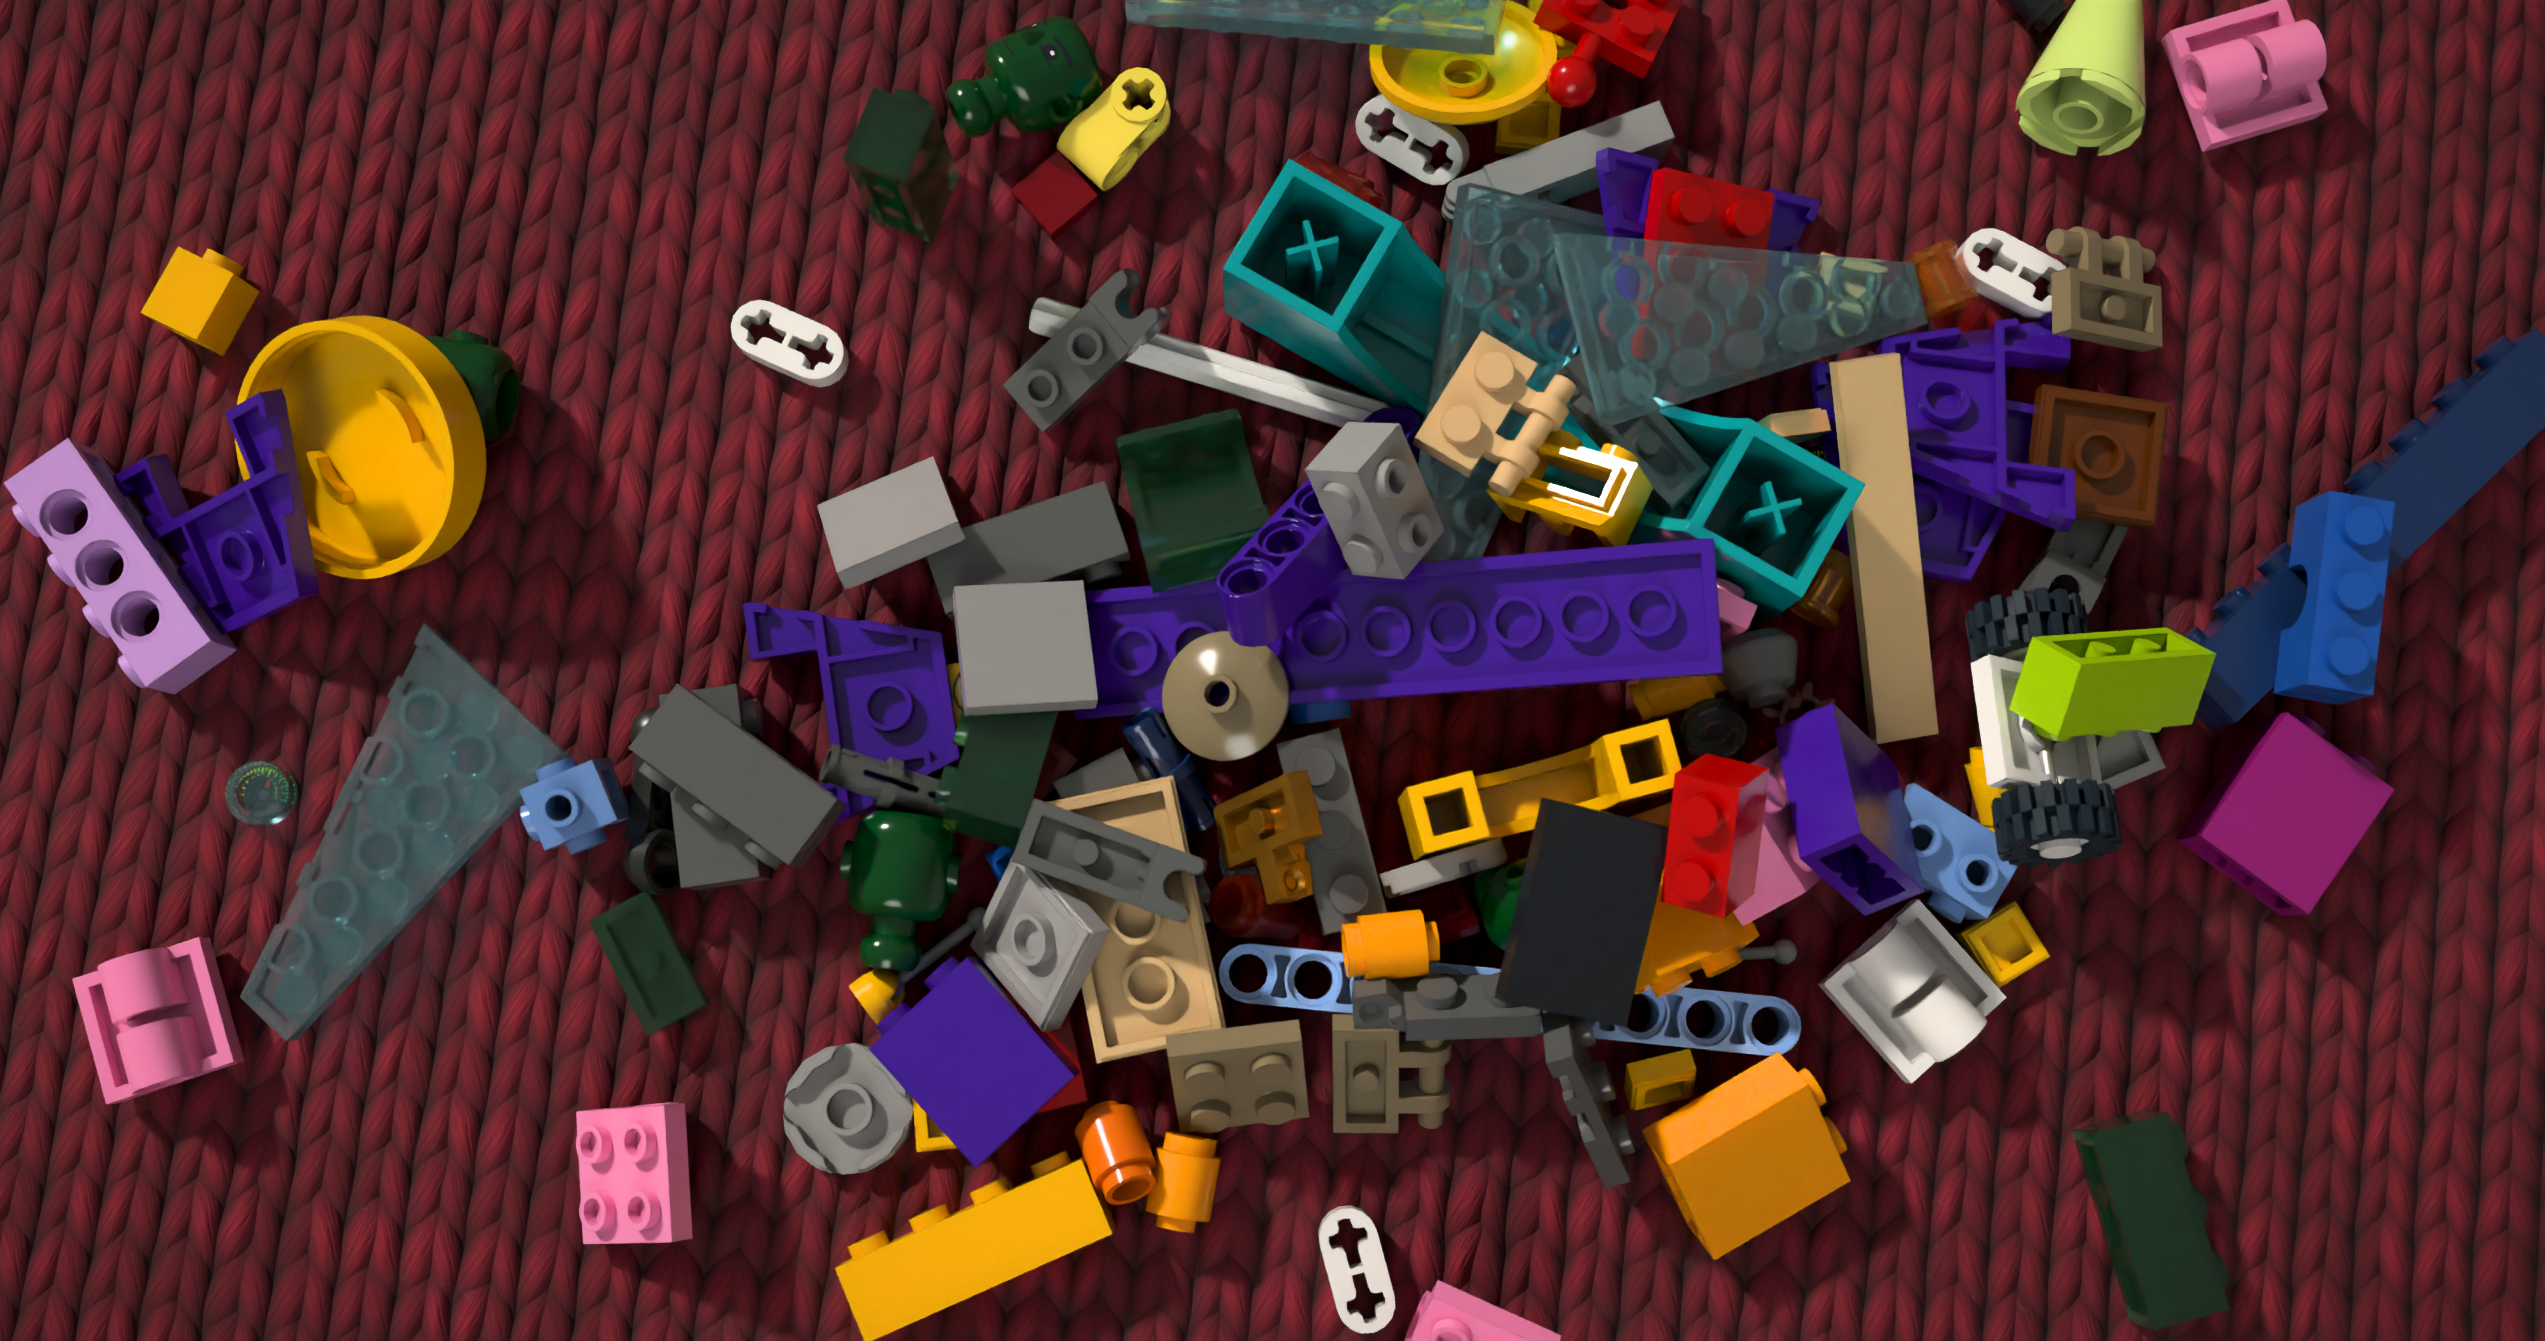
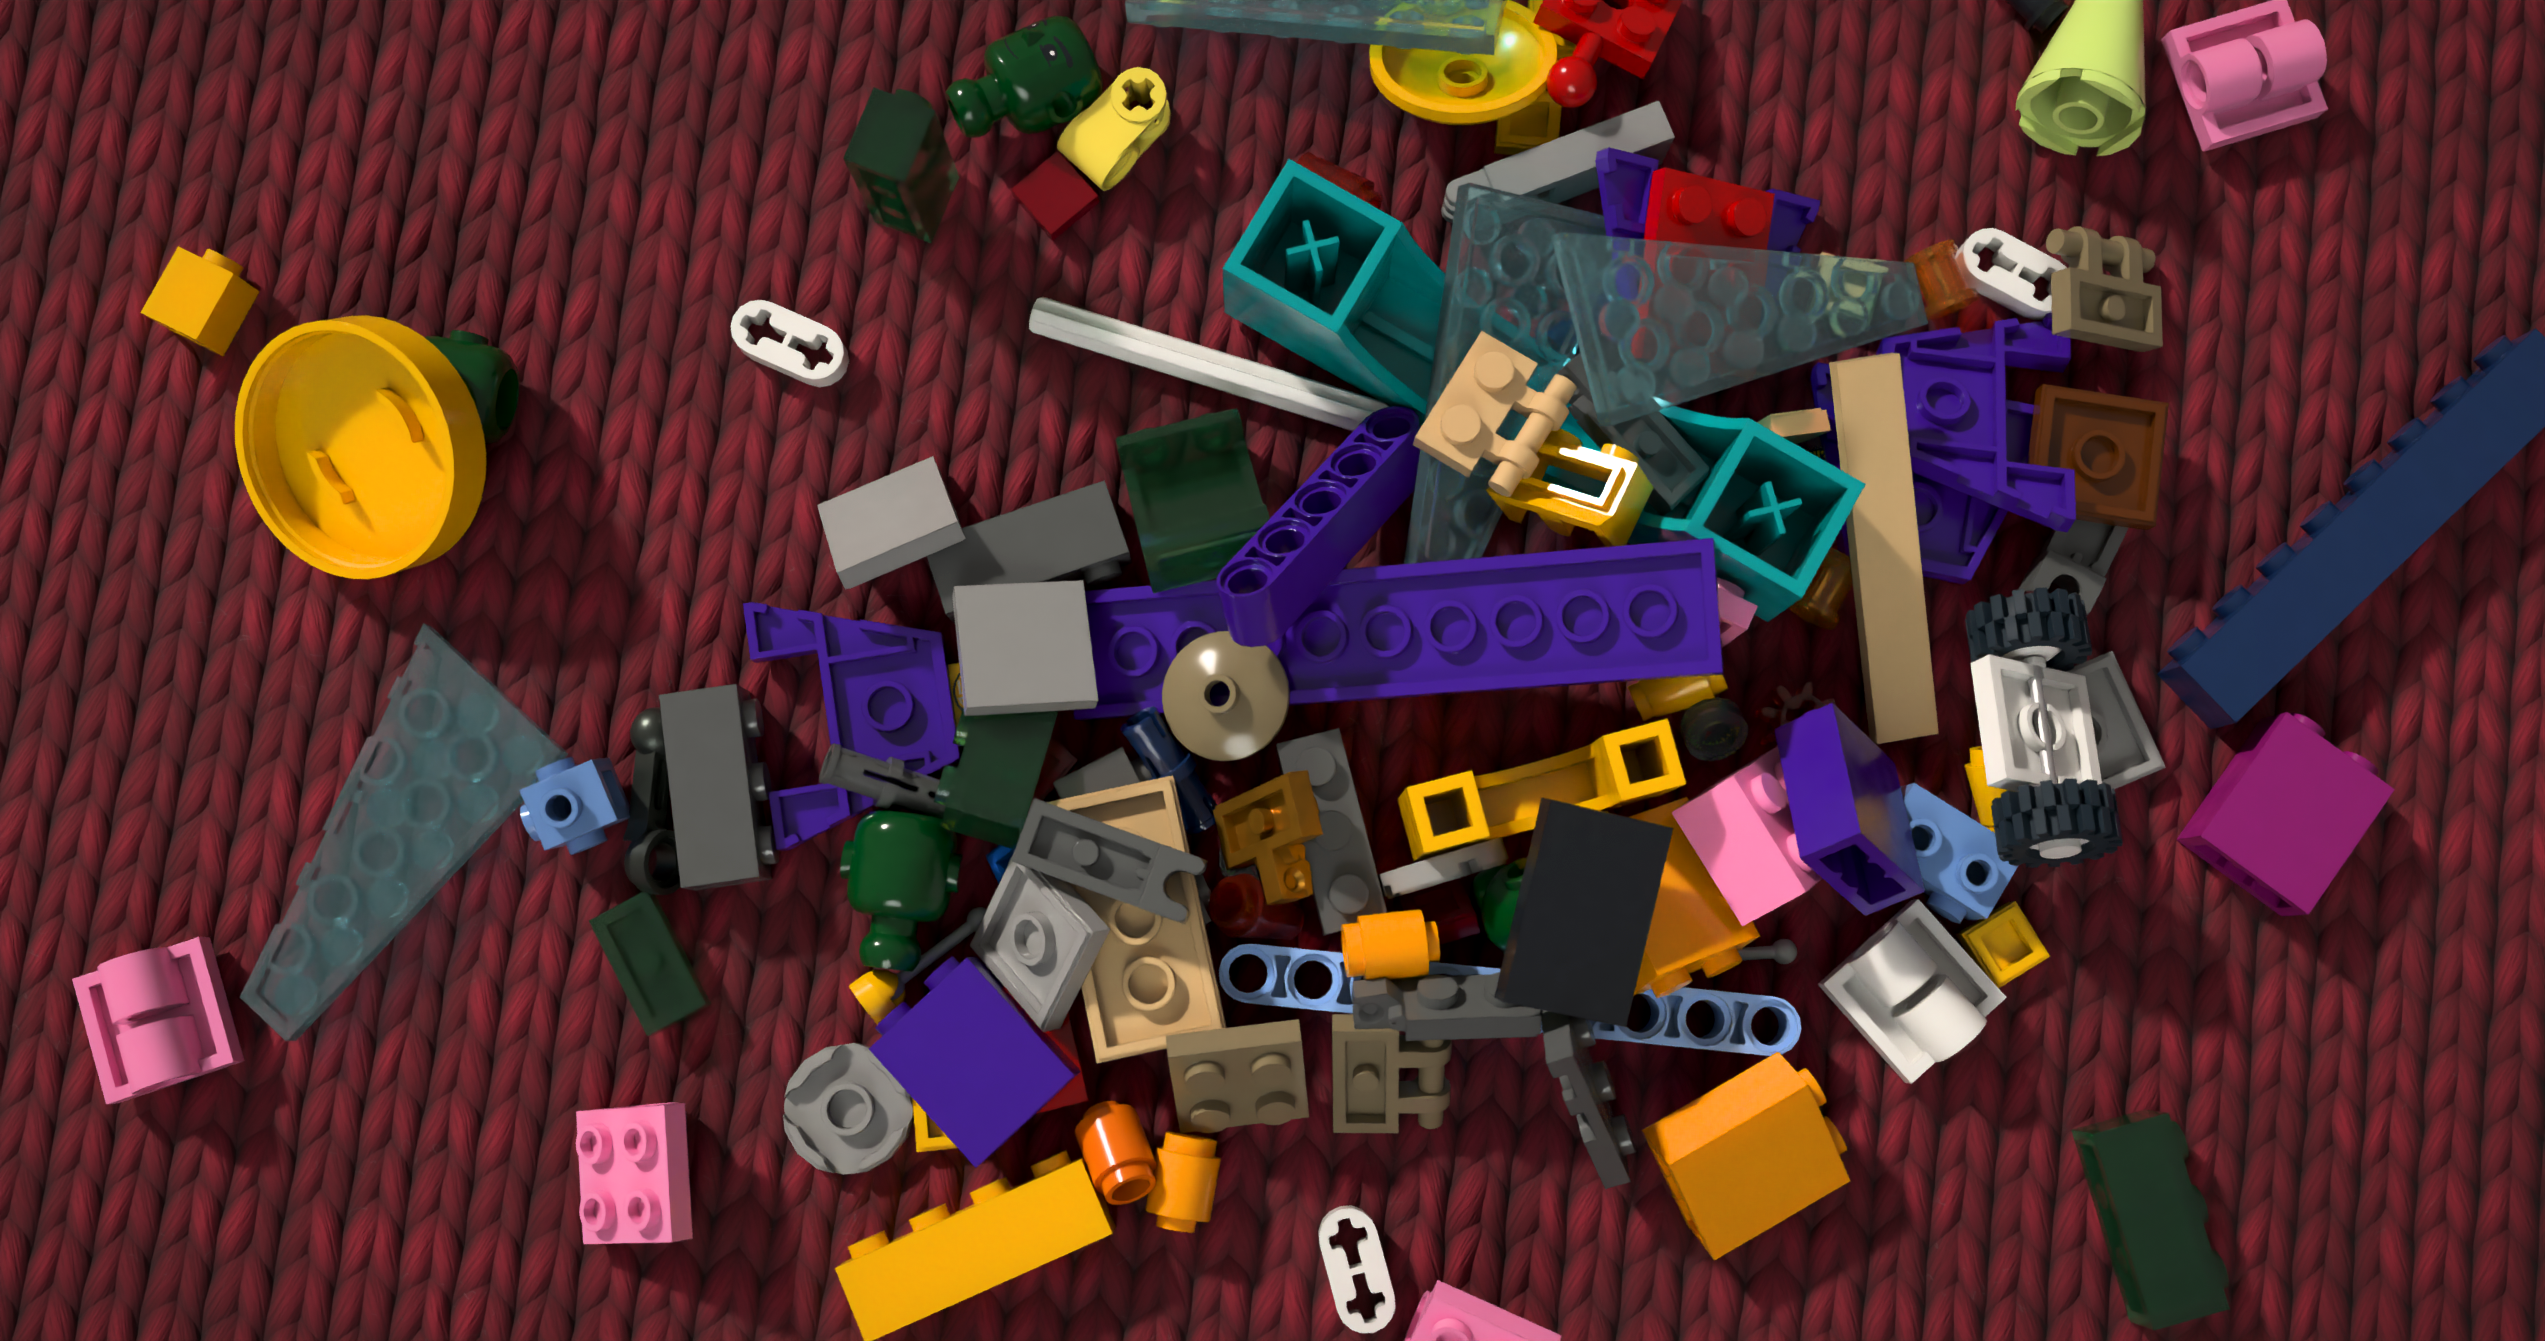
lavender brick [4,438,238,695] -> none
dark purple wing [112,389,320,635] -> none
clear light blue tile [225,761,298,826] -> none
dark grey brick [629,684,848,870] -> none
dark grey plate [1002,268,1172,432] -> none
blue tile [1288,701,1352,725] -> none
light grey brick [1305,422,1445,579] -> none
white beam [1355,94,1470,185] -> none
yellow tile [1624,1049,1697,1111] -> none
red brick [1660,753,1770,918] -> none
dark grey cone [1716,628,1798,708] -> none
lime brick [2009,627,2216,742] -> none
blue arch [2273,491,2395,705] -> none

